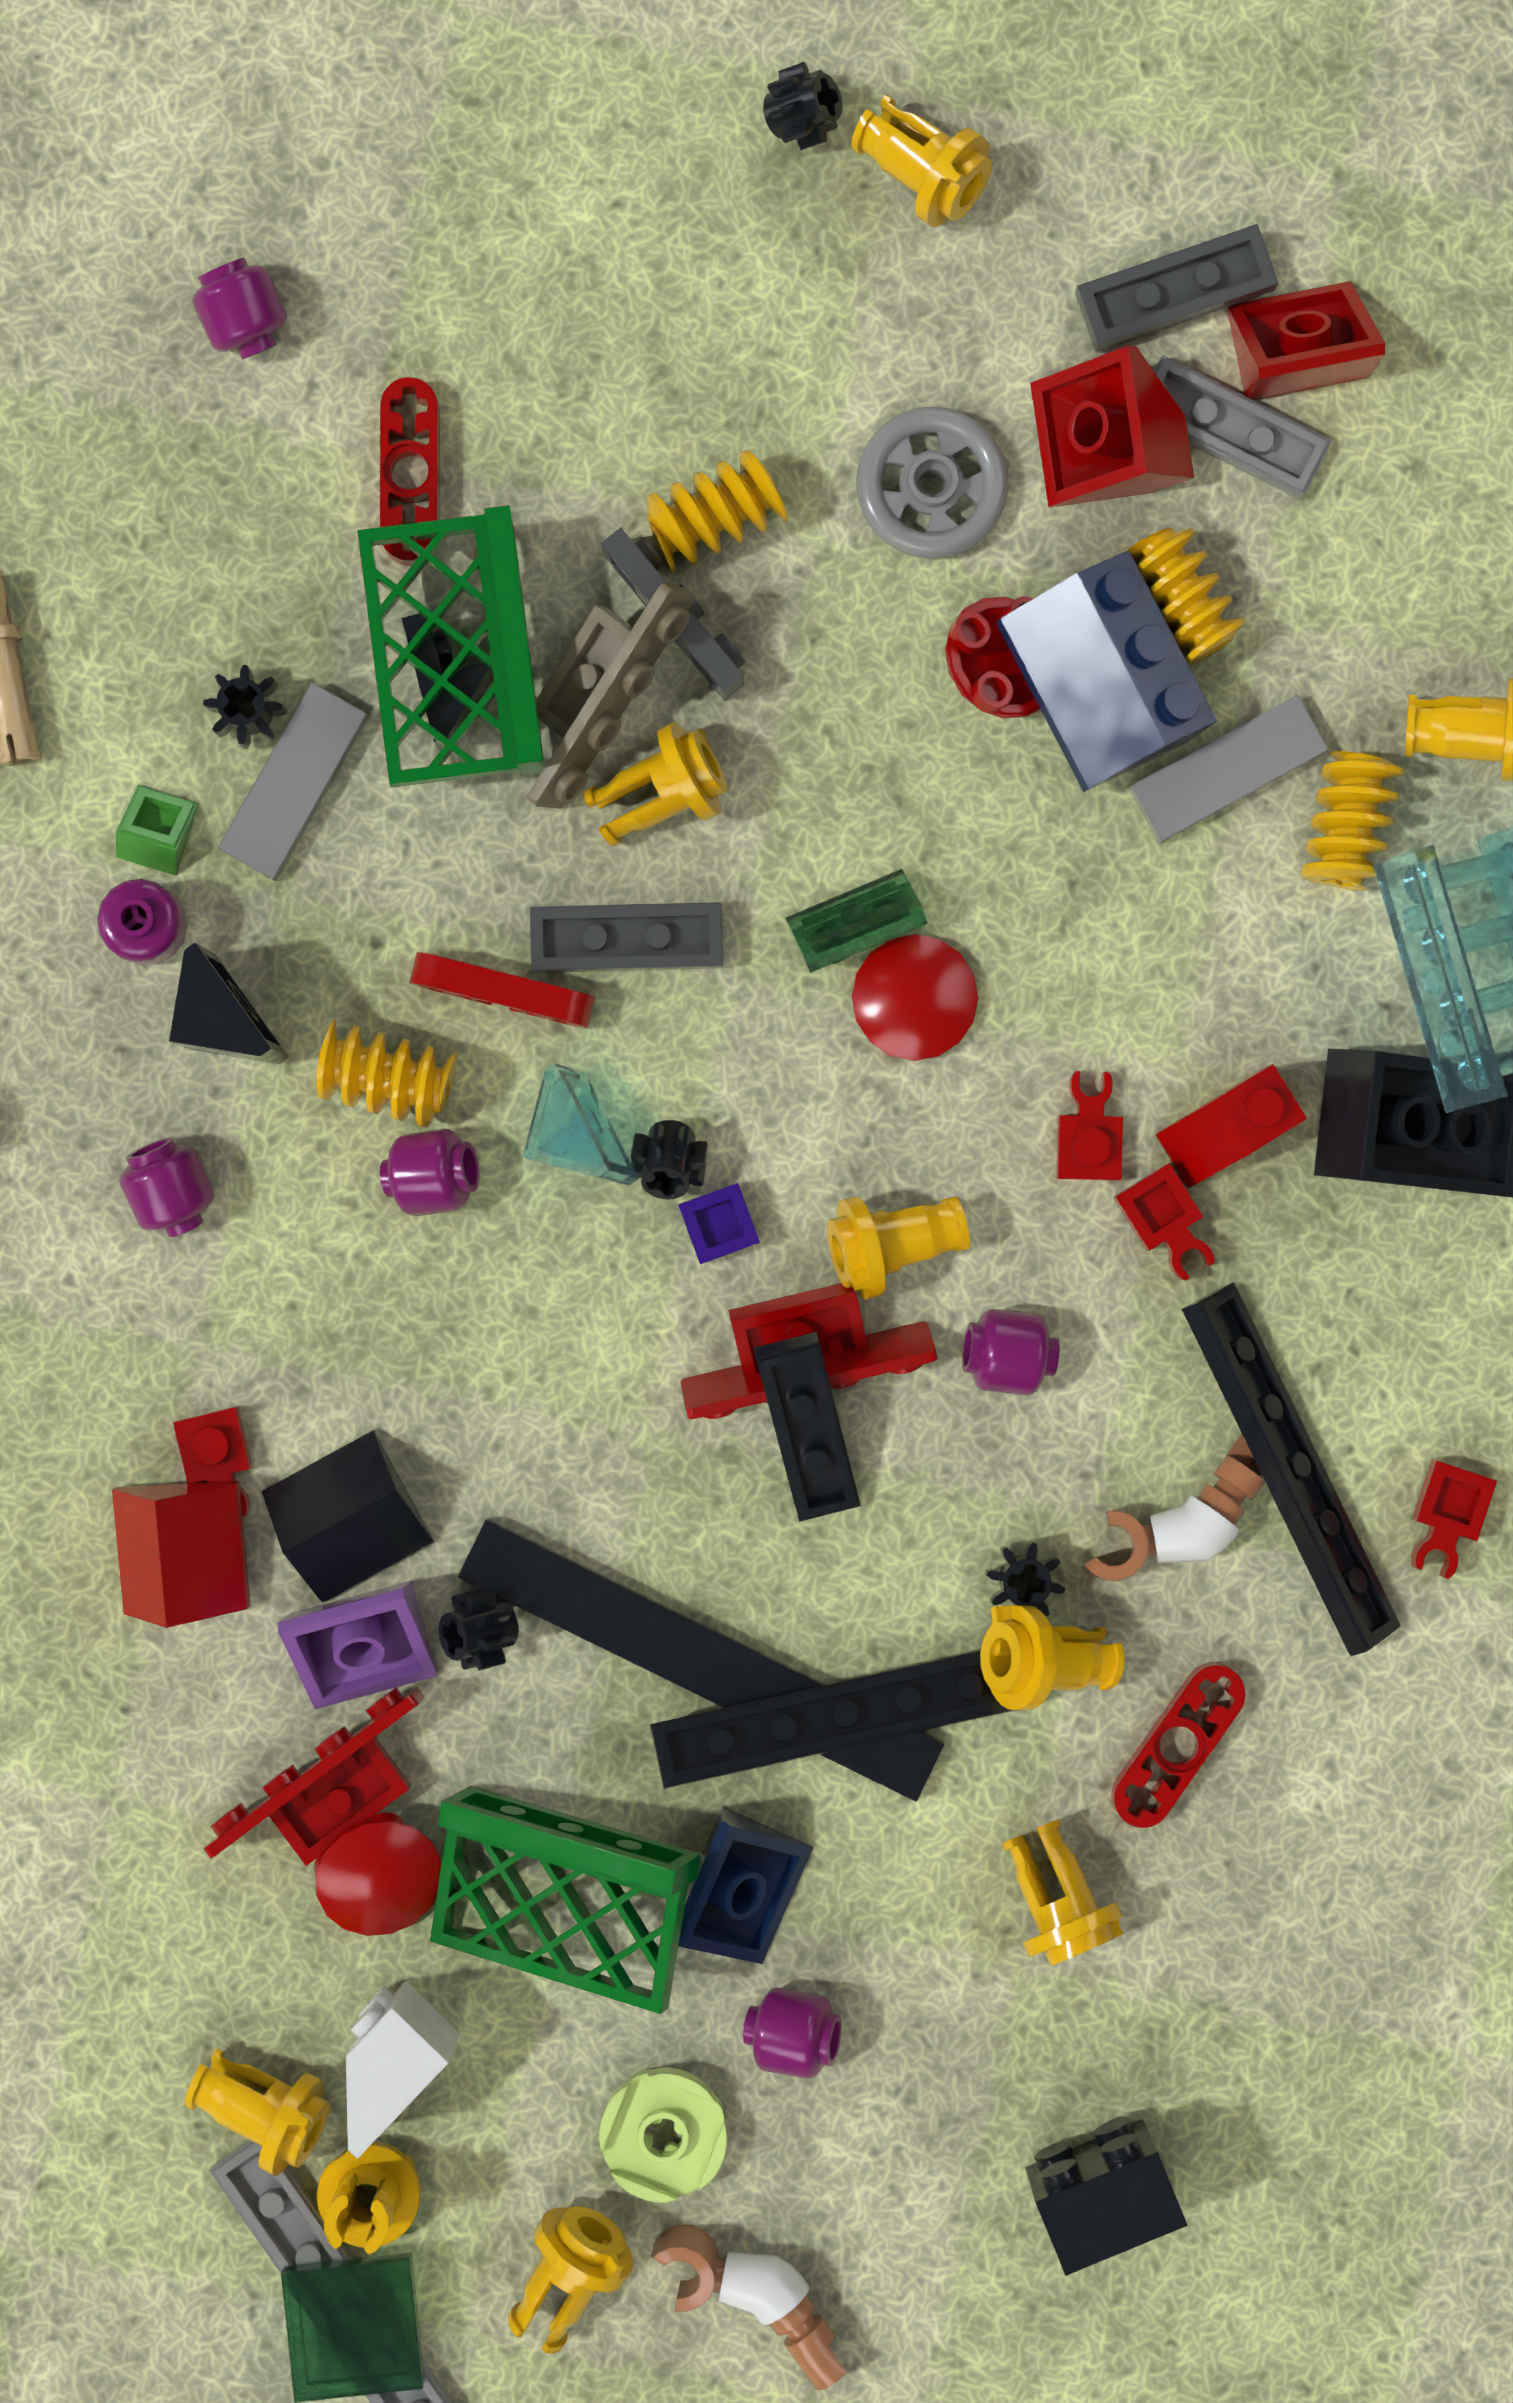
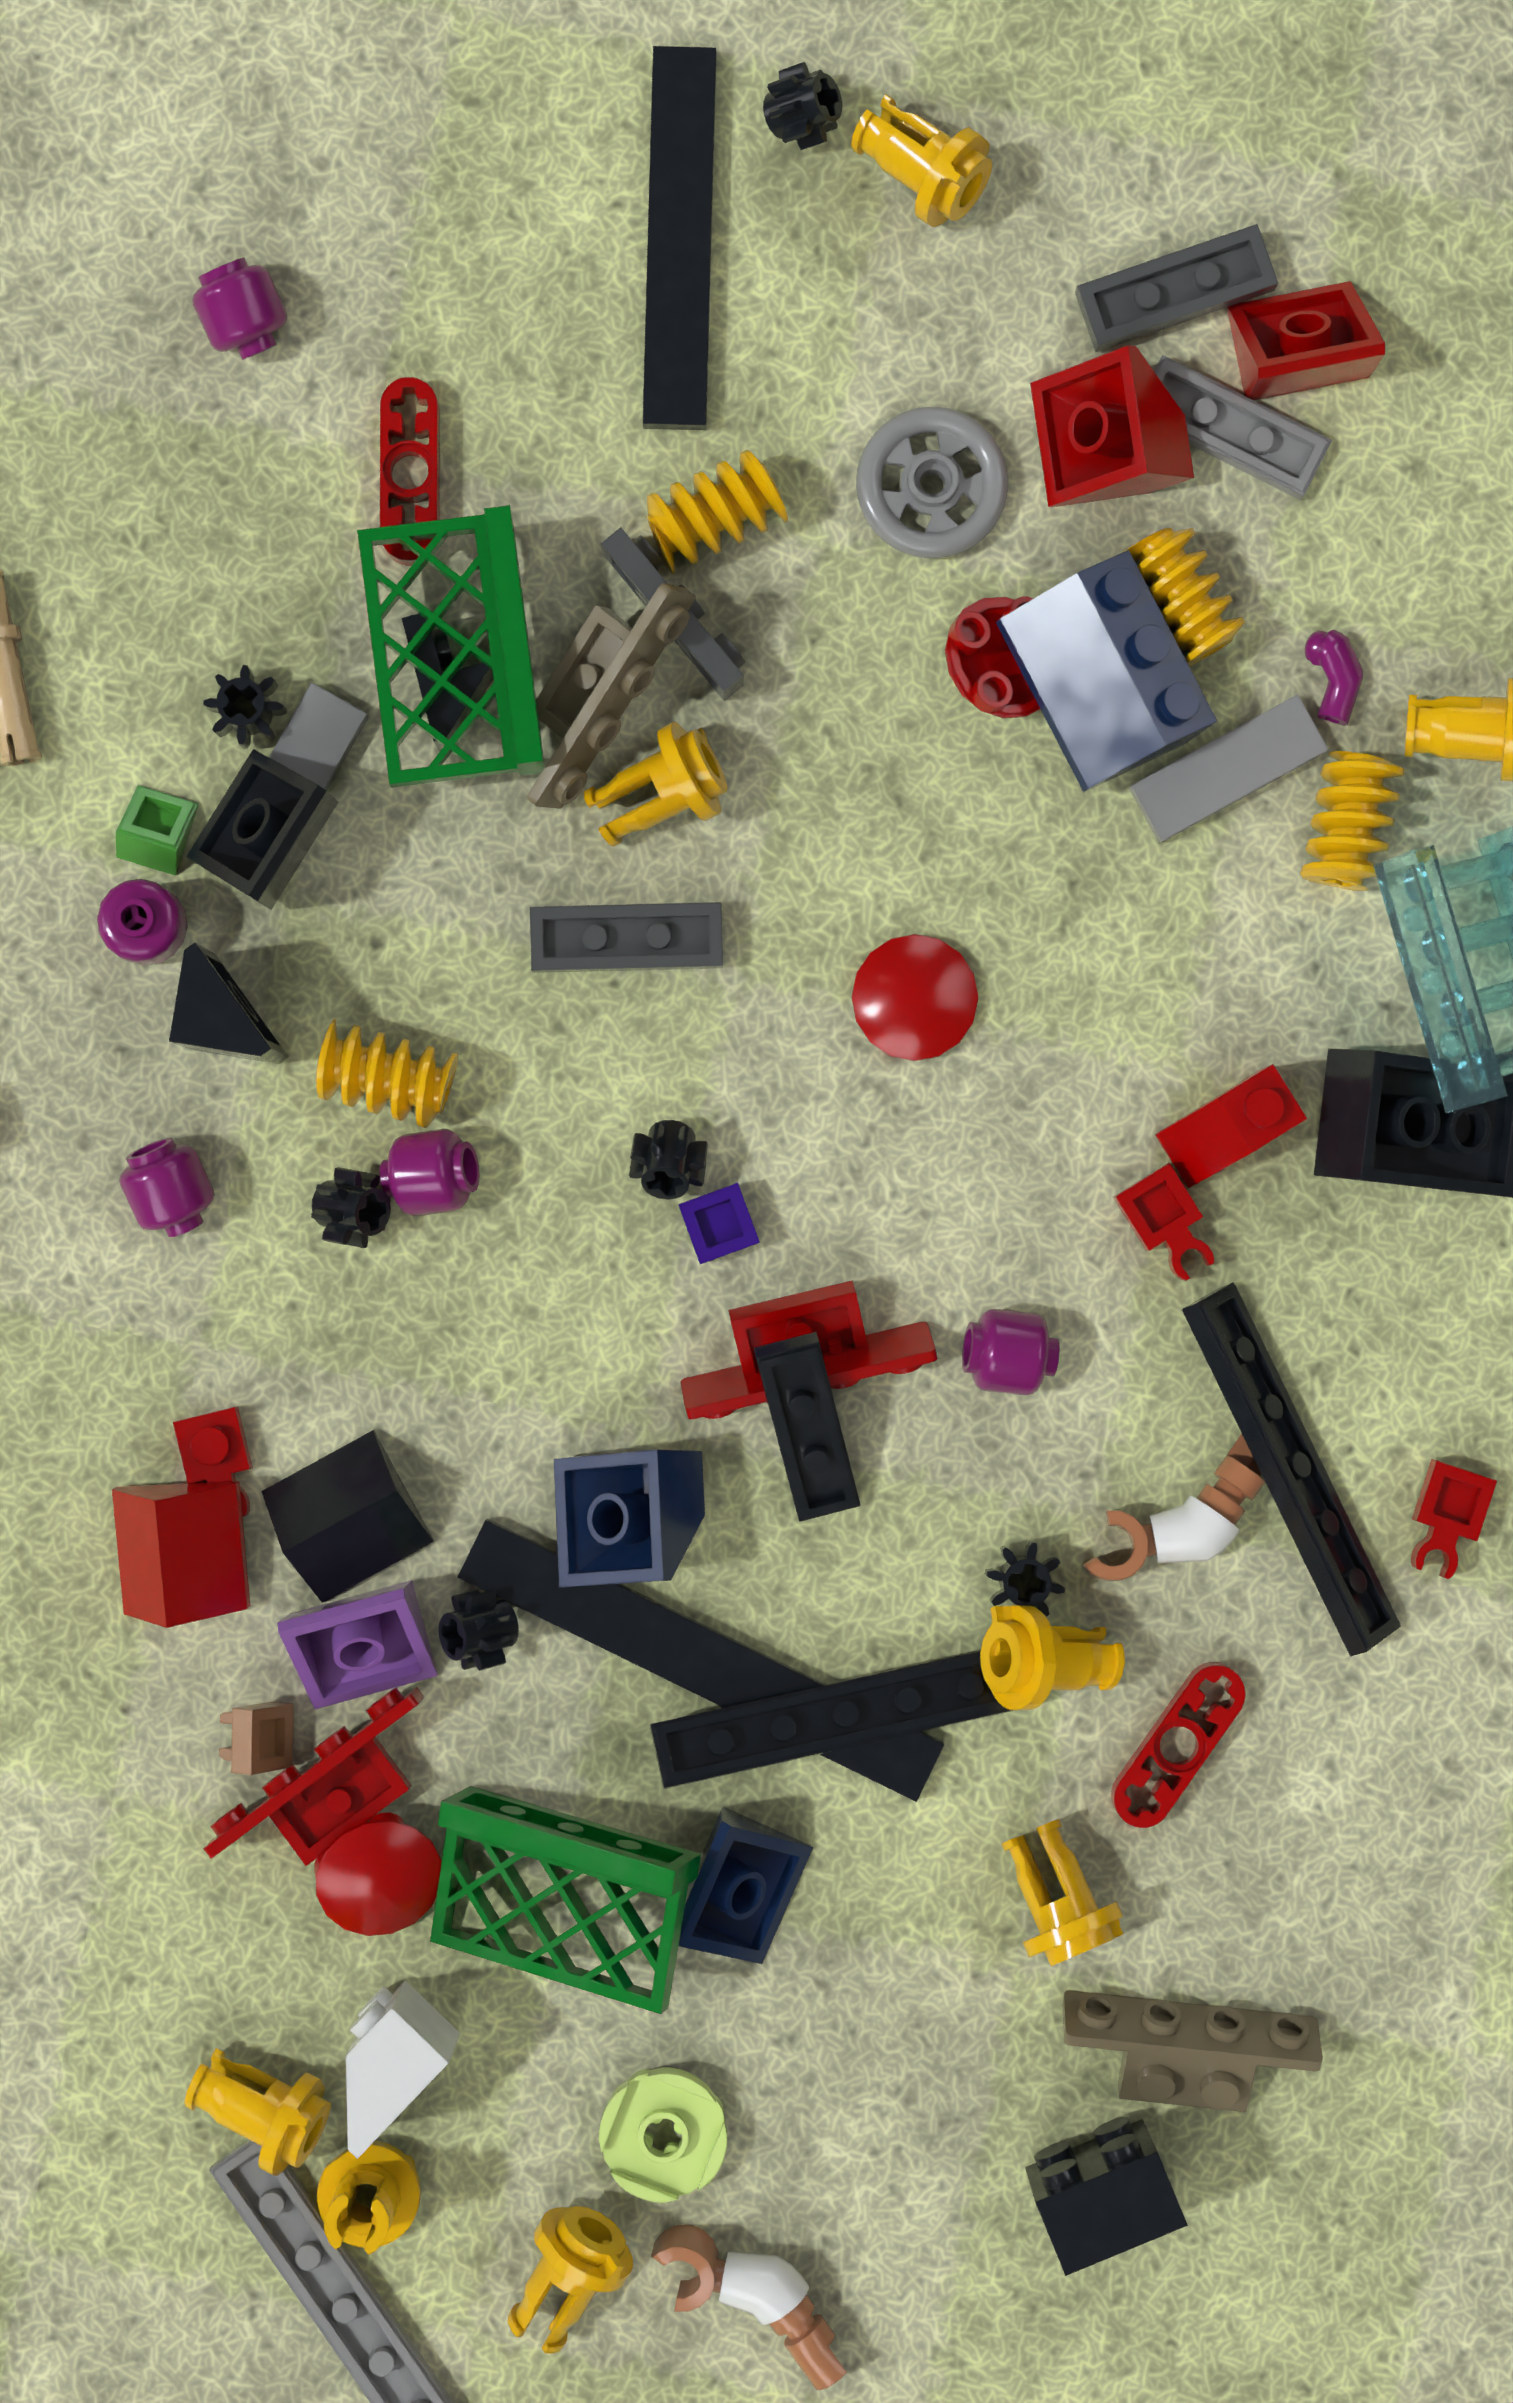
clear green tile [281,2253,425,2403] -> none
red beam [409,952,596,1029] -> none
clear light blue slope [522,1063,639,1186] -> none
magenta head [743,1988,842,2079] -> none
clear green plate [785,869,928,973] -> none
yellow piece [827,1196,970,1300] -> none
red plate [1056,1071,1123,1181] -> none
none -> black slope [186,749,338,910]
none -> medium nougat tile [219,1702,293,1775]
none -> black gear [311,1167,391,1248]
none -> dark blue slope [554,1449,705,1587]
none -> black tile [643,46,717,430]
none -> dark tan bracket [1062,1991,1323,2112]
none -> magenta arm [1305,630,1363,726]

